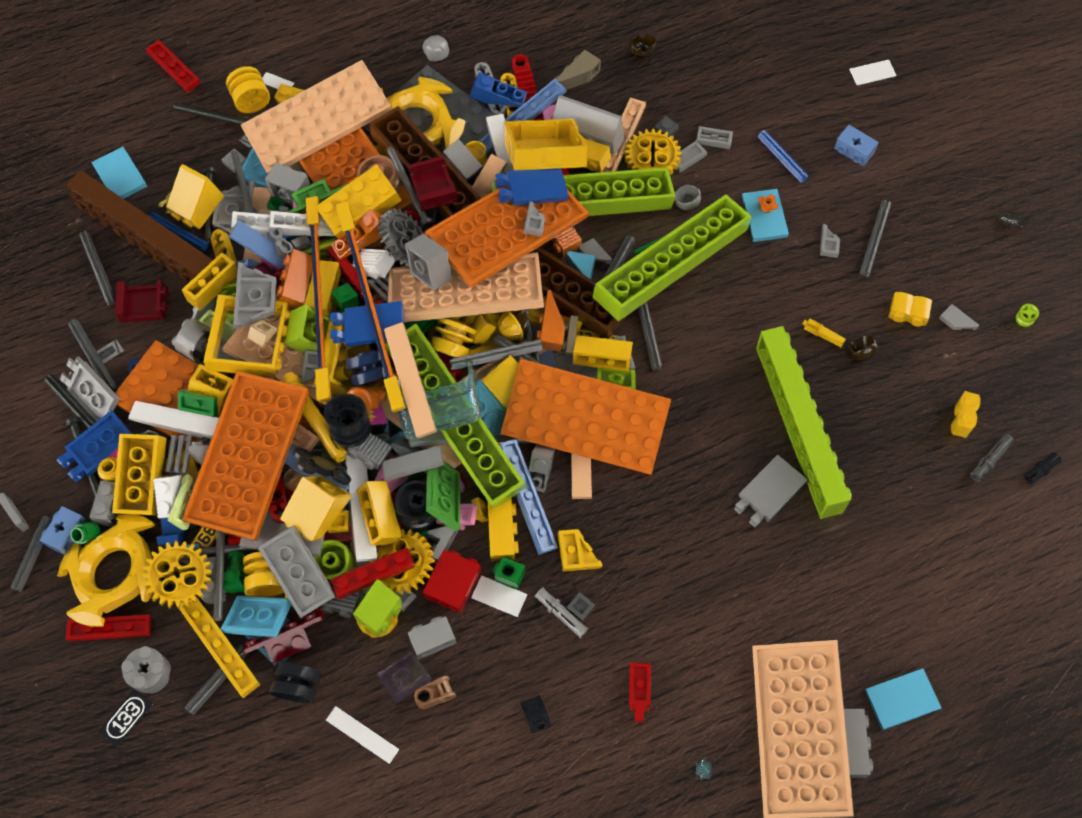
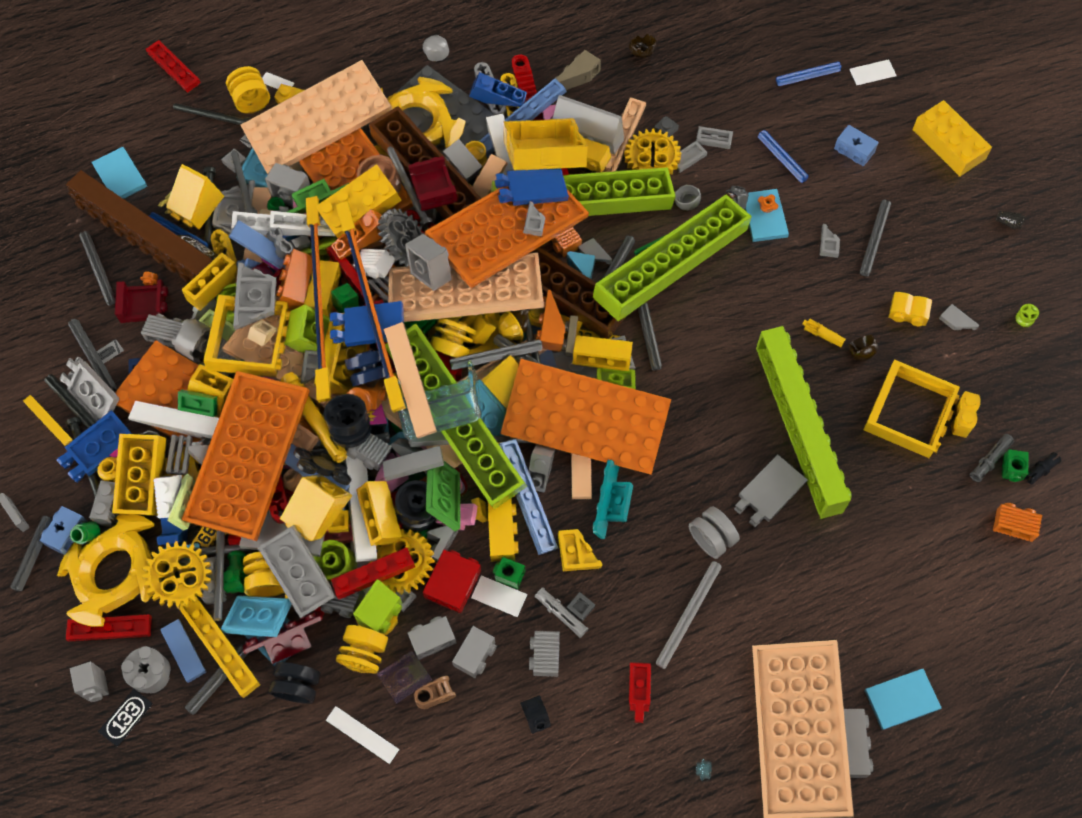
none -> yellow beam [23,395,73,446]
none -> light grey brick [70,661,109,702]
none -> orange plate [140,272,158,285]
none -> light grey brick [141,314,183,348]
none -> medium blue tile [160,619,207,683]
none -> black sticker [177,235,218,257]
none -> yellow wheel [336,625,388,674]
none -> light grey brick [452,626,497,678]
none -> light grey brick [529,631,560,677]
none -> teal bracket [593,460,633,539]
none -> light grey axle [656,561,722,669]
none -> light grey wheel [688,506,740,559]
none -> dark grey head [725,186,749,209]
none -> blue axle [776,61,841,86]
none -> yellow window [863,360,960,458]
none -> yellow brick [912,100,992,176]
none -> orange brick [993,503,1042,542]
none -> green brick [1002,449,1029,482]

